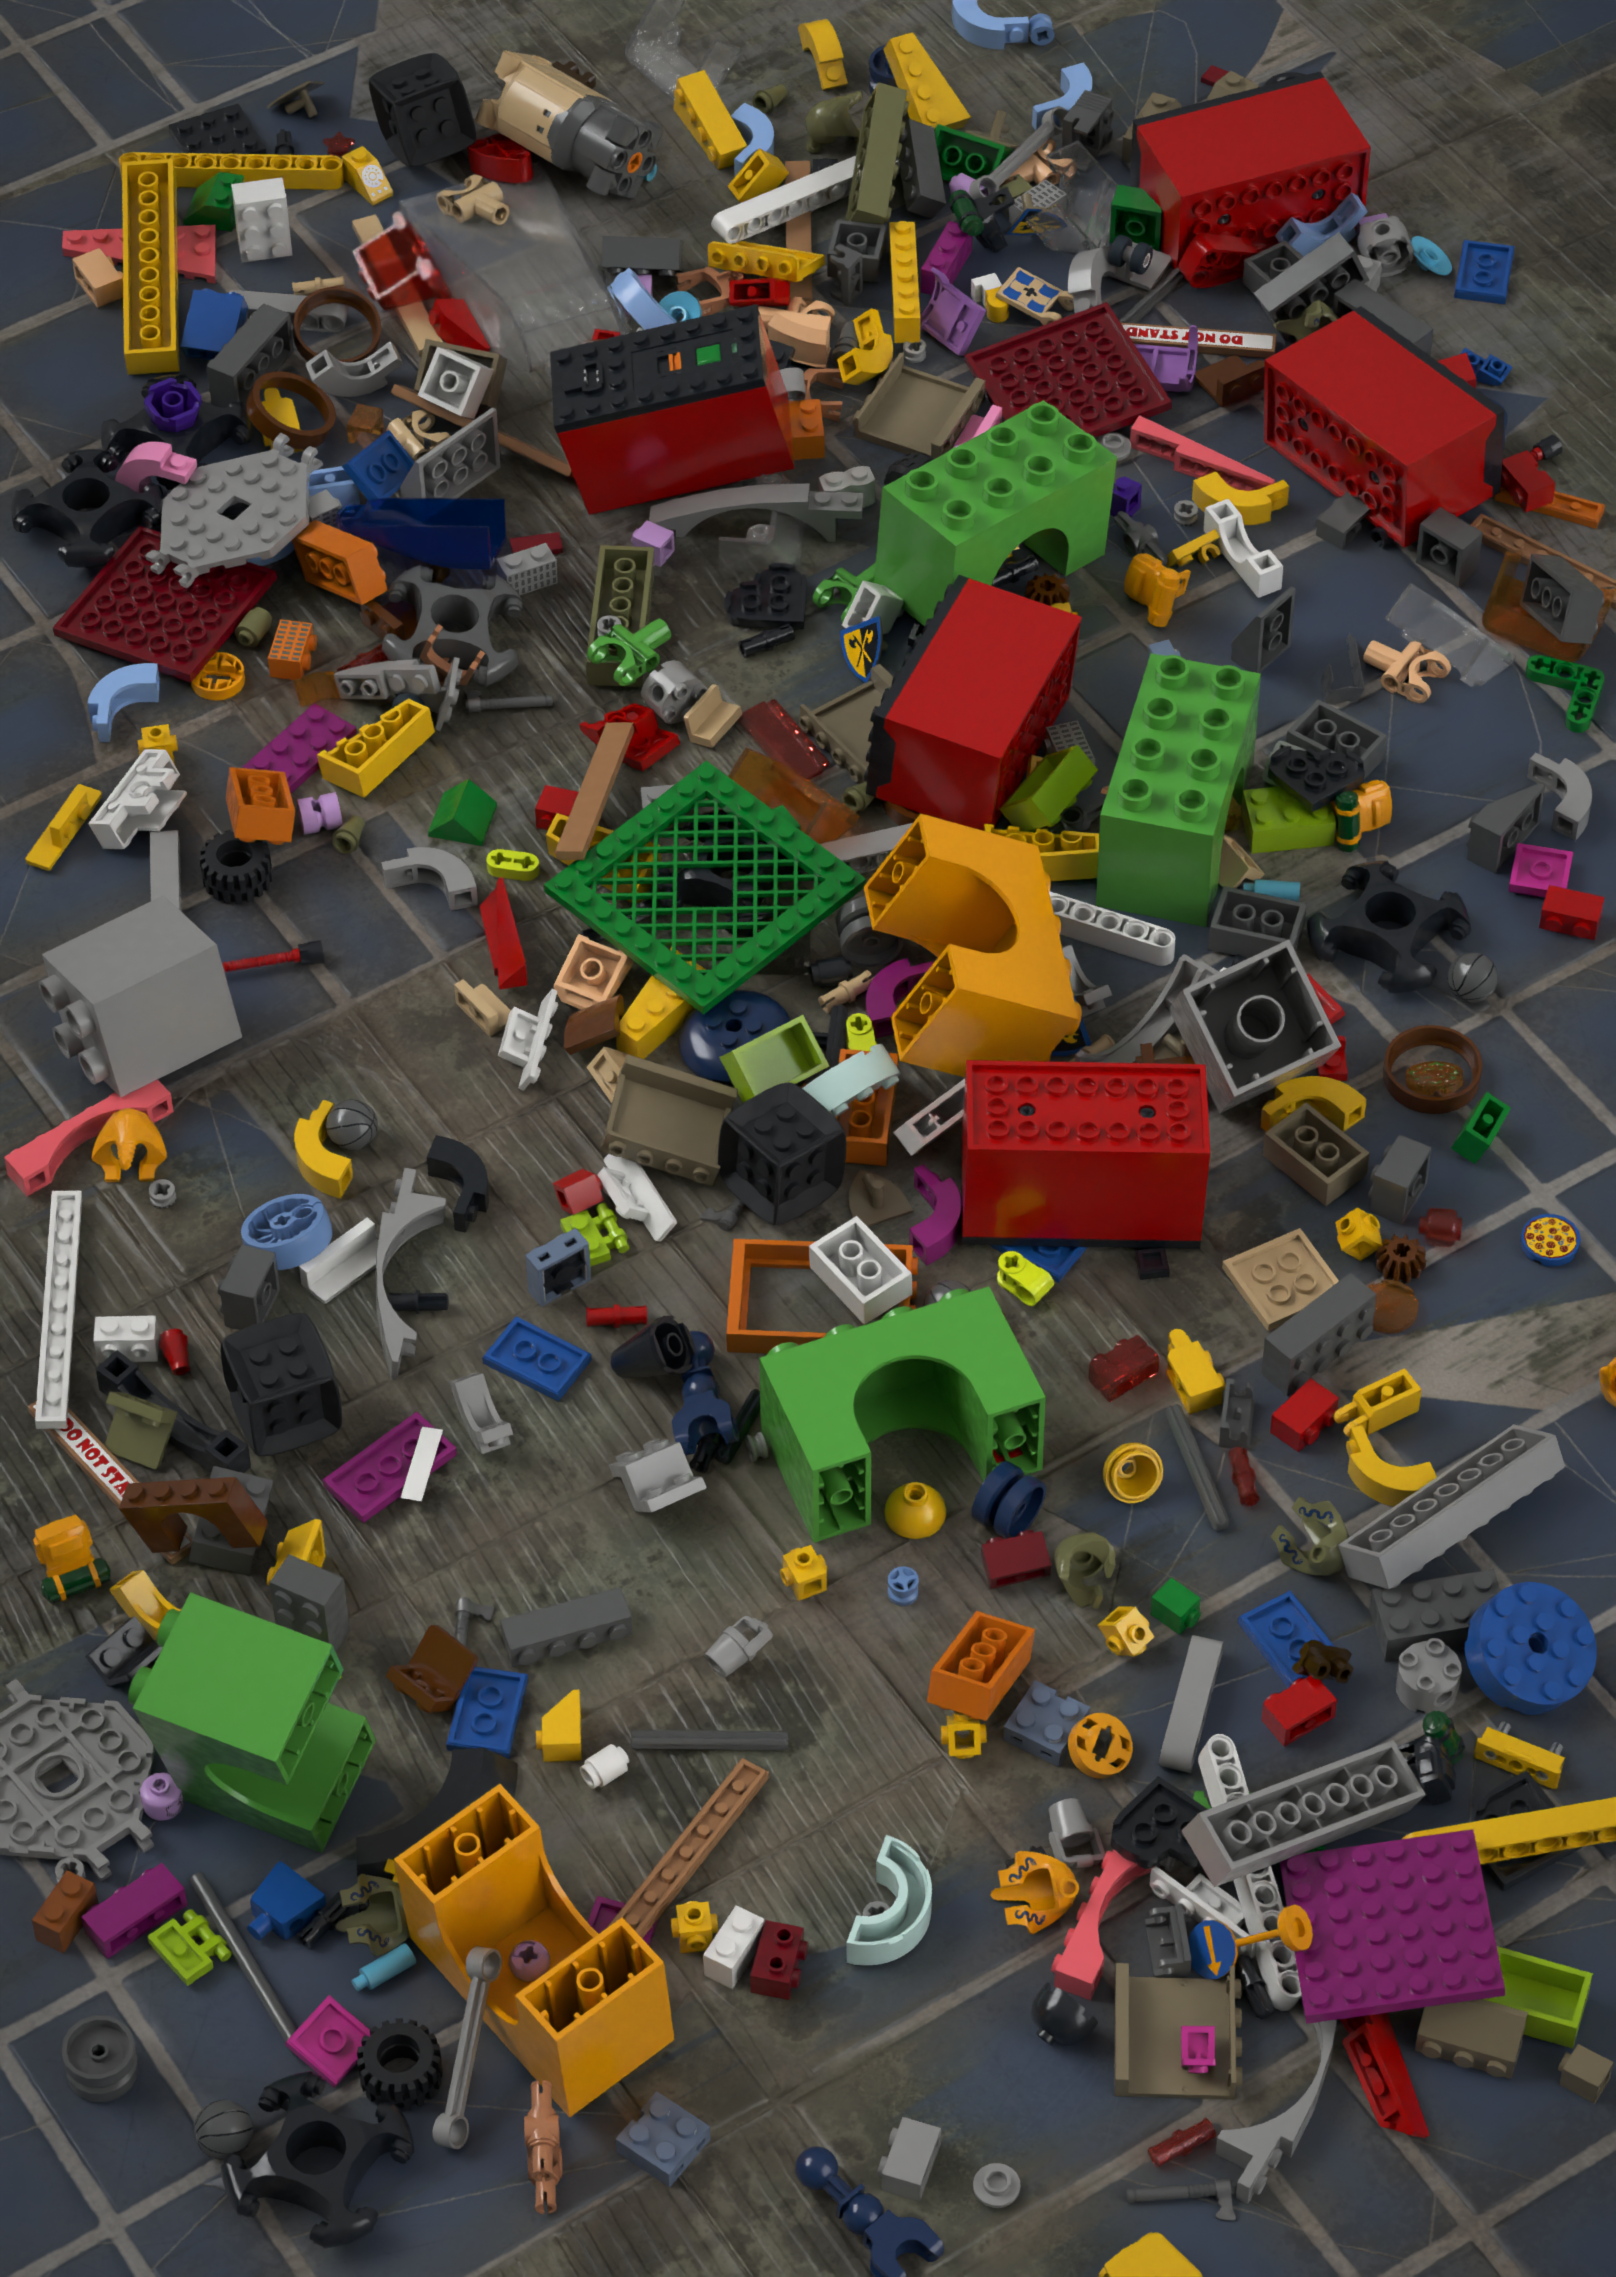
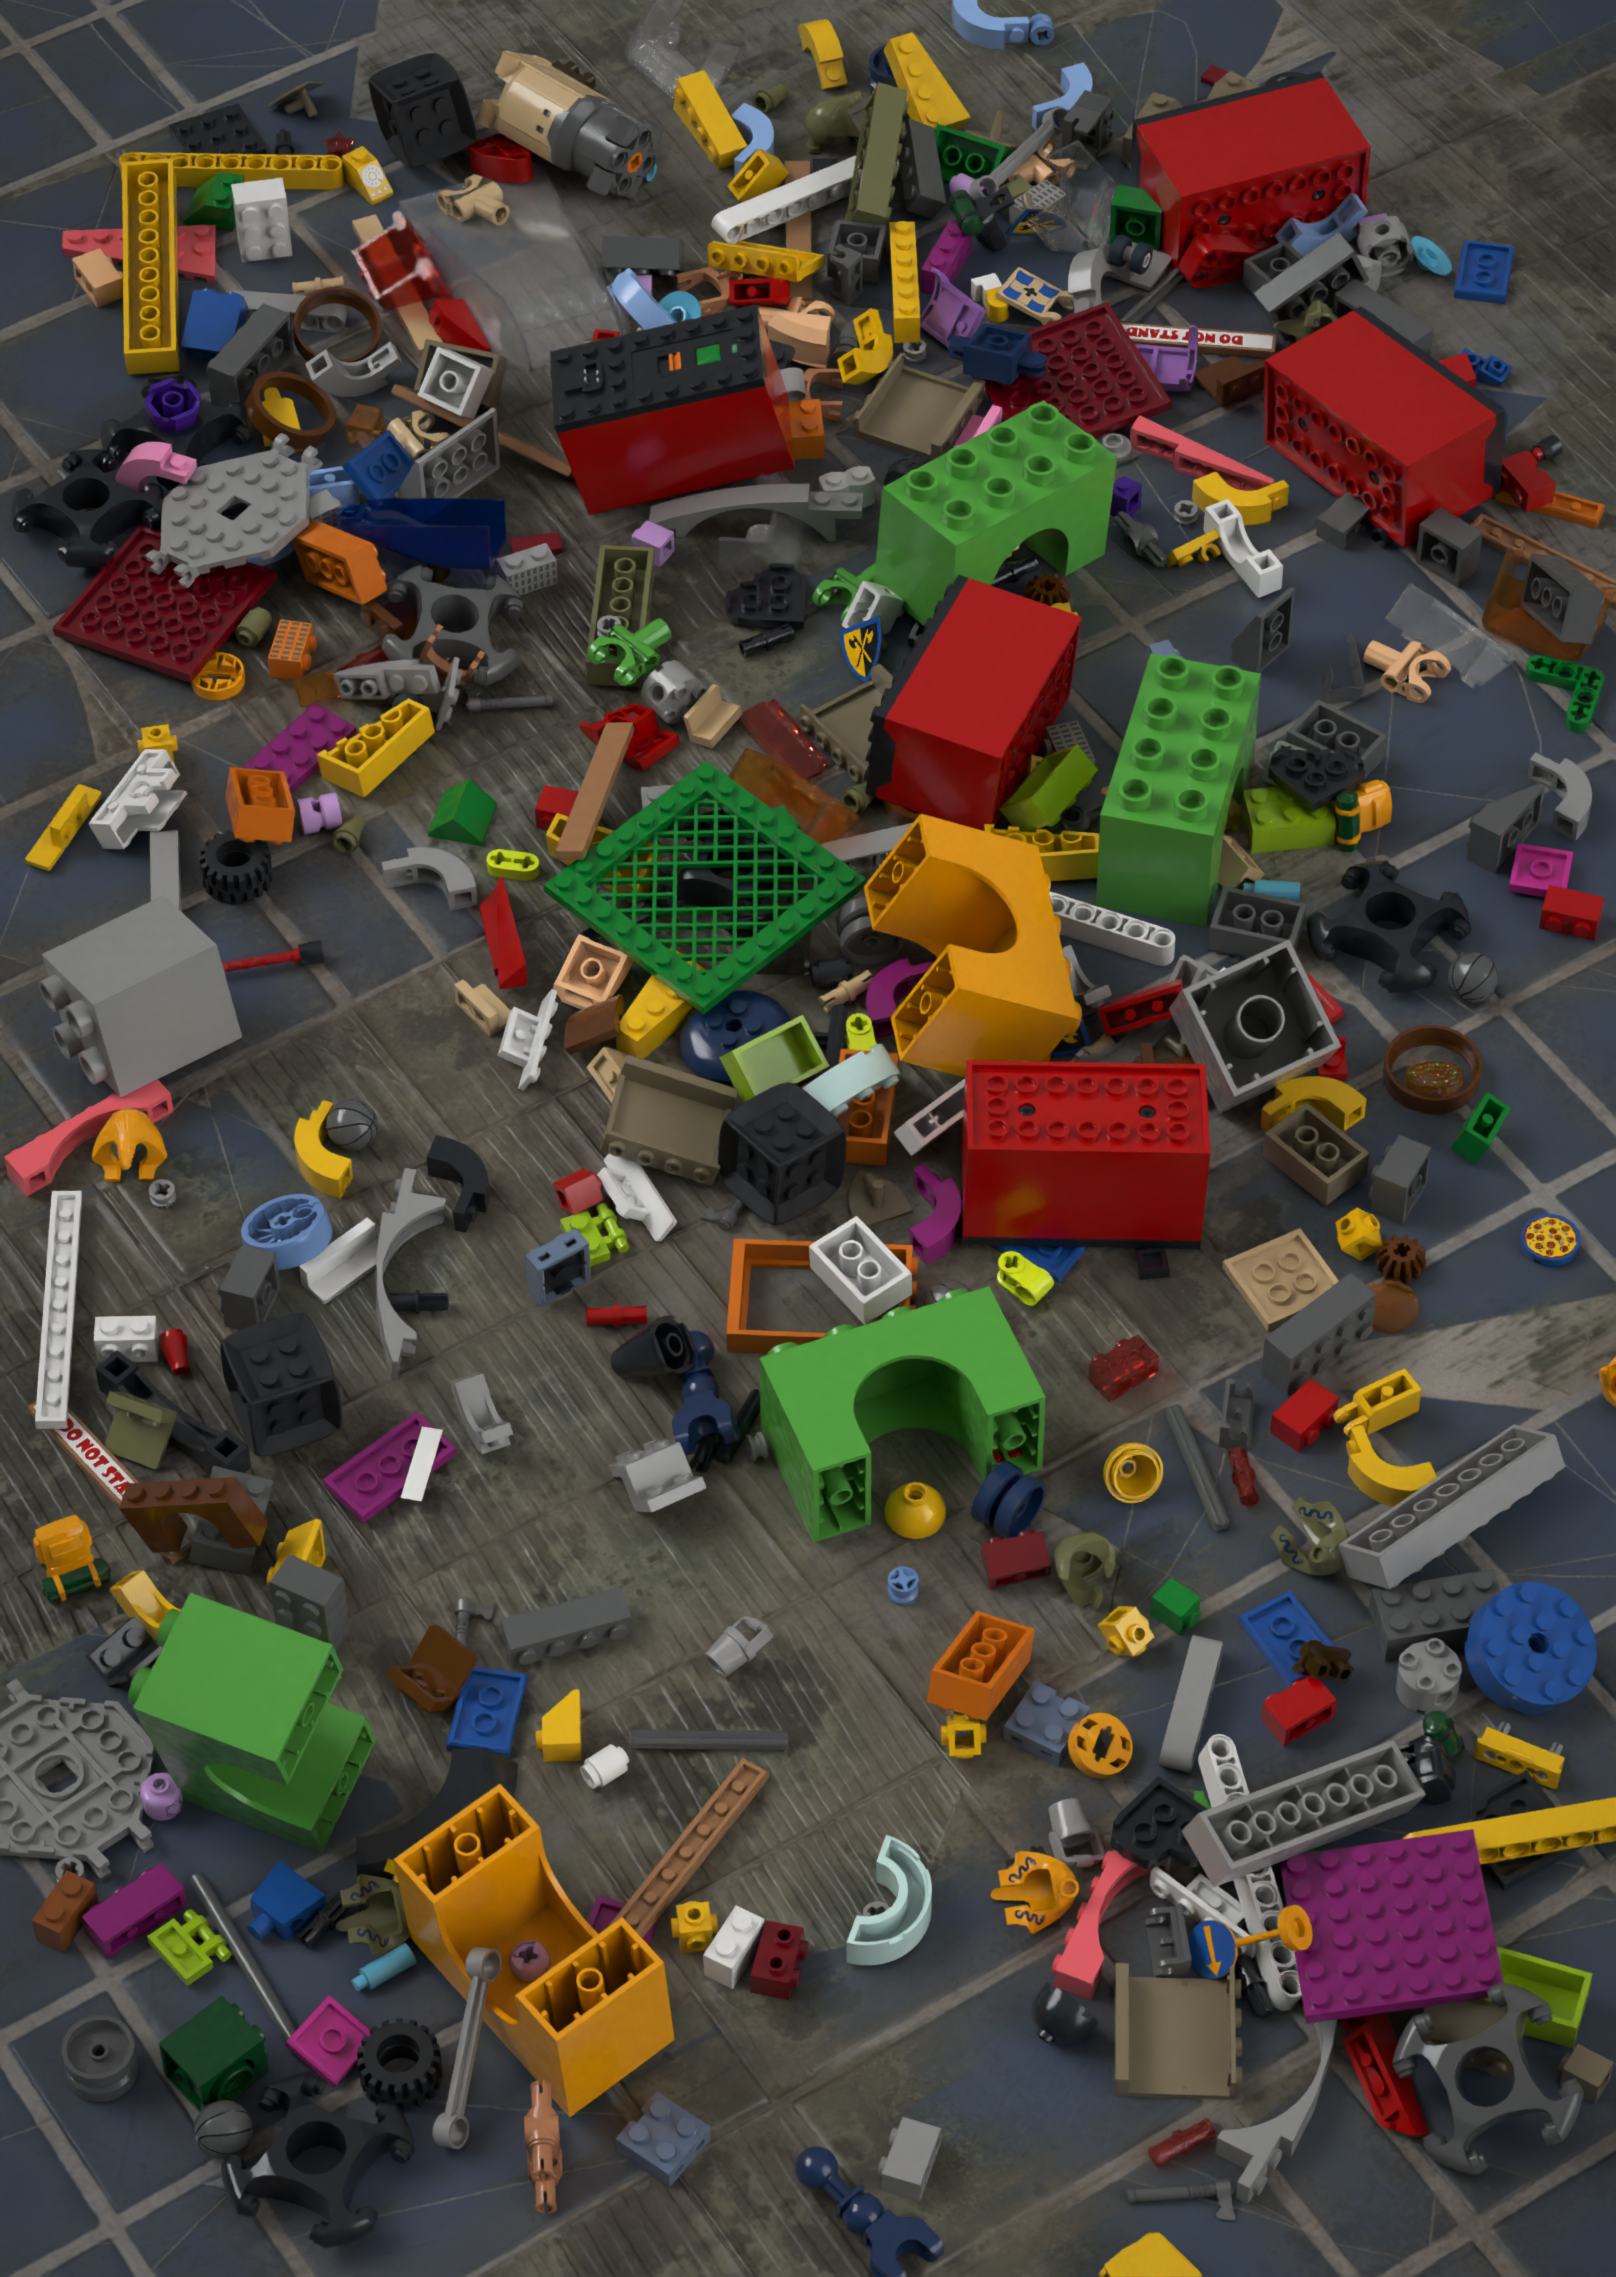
light blue arch [87,663,160,742] -> none
blue tile [482,1316,592,1402] -> none
yellow brick [780,1545,827,1601] -> none
light grey piece [973,2163,1020,2208] -> none
light orange piece [1124,553,1191,627] -> none
yellow hinge [1166,1328,1226,1415] -> none
dark pink bracket [1181,2026,1216,2073] -> none
clear red head [1419,1207,1462,1247] -> none
none -> dark green brick [159,1996,269,2112]
none -> dark blue brick [948,323,1047,385]
none -> red brick [1098,979,1185,1037]
none -> dark grey piece [1392,1982,1584,2176]

